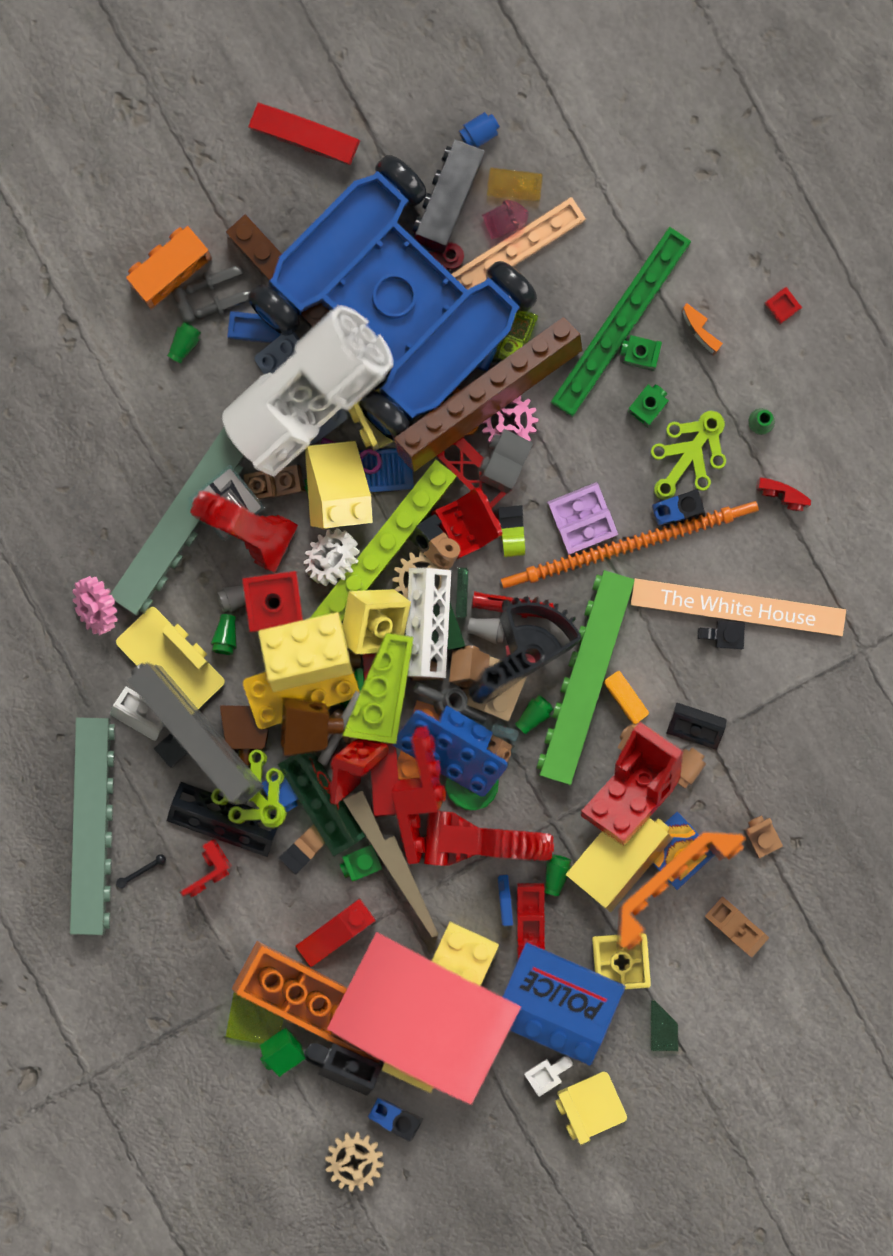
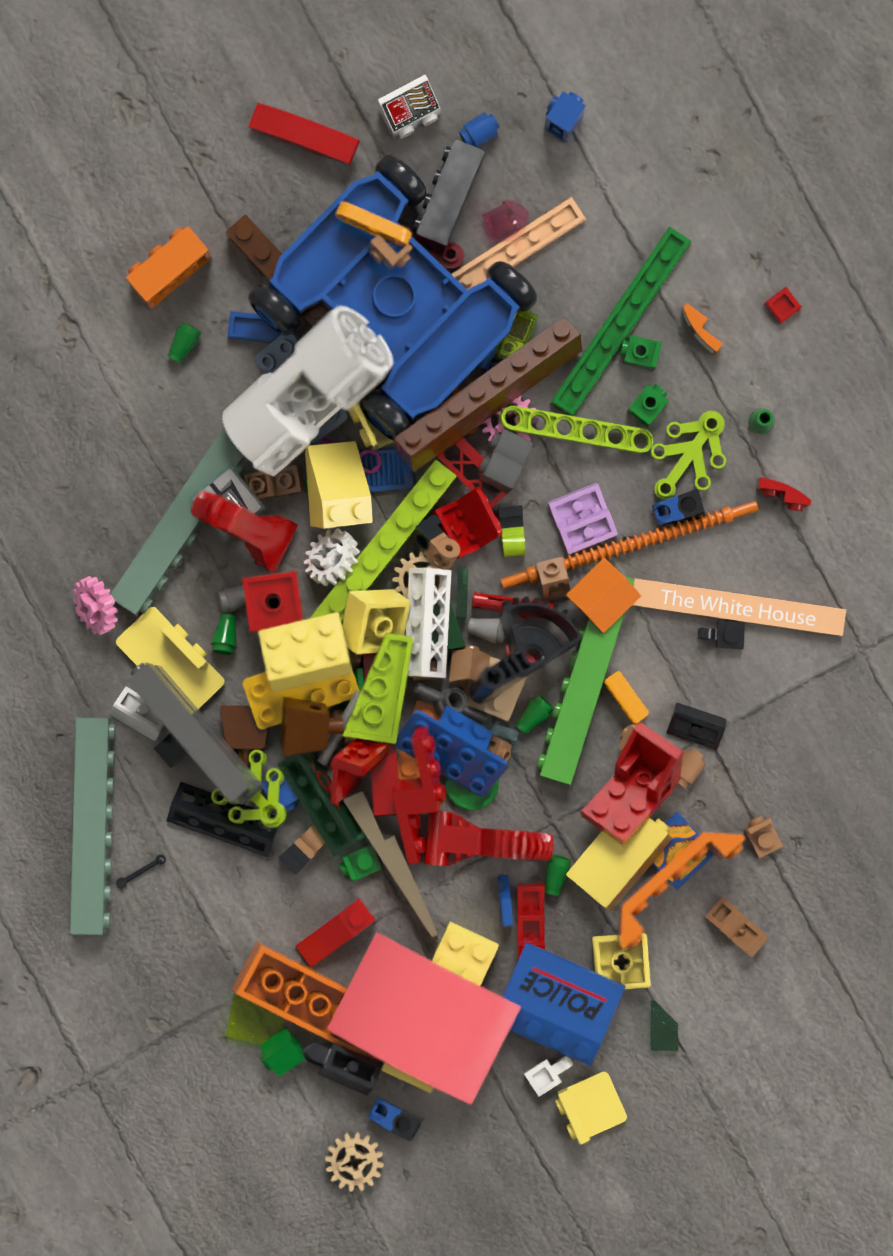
dark grey piece [173,266,251,324] -> none
red bracket [180,839,232,898] -> none
clear yellow plate [487,168,543,202] -> none
none -> light orange beam [335,202,412,248]
none -> medium nougat bracket [369,234,412,271]
none -> slope [378,75,440,138]
none -> lime beam [499,406,653,454]
none -> medium nougat bracket [536,557,570,601]
none -> blue brick [544,91,586,143]
none -> orange slope [566,558,641,633]

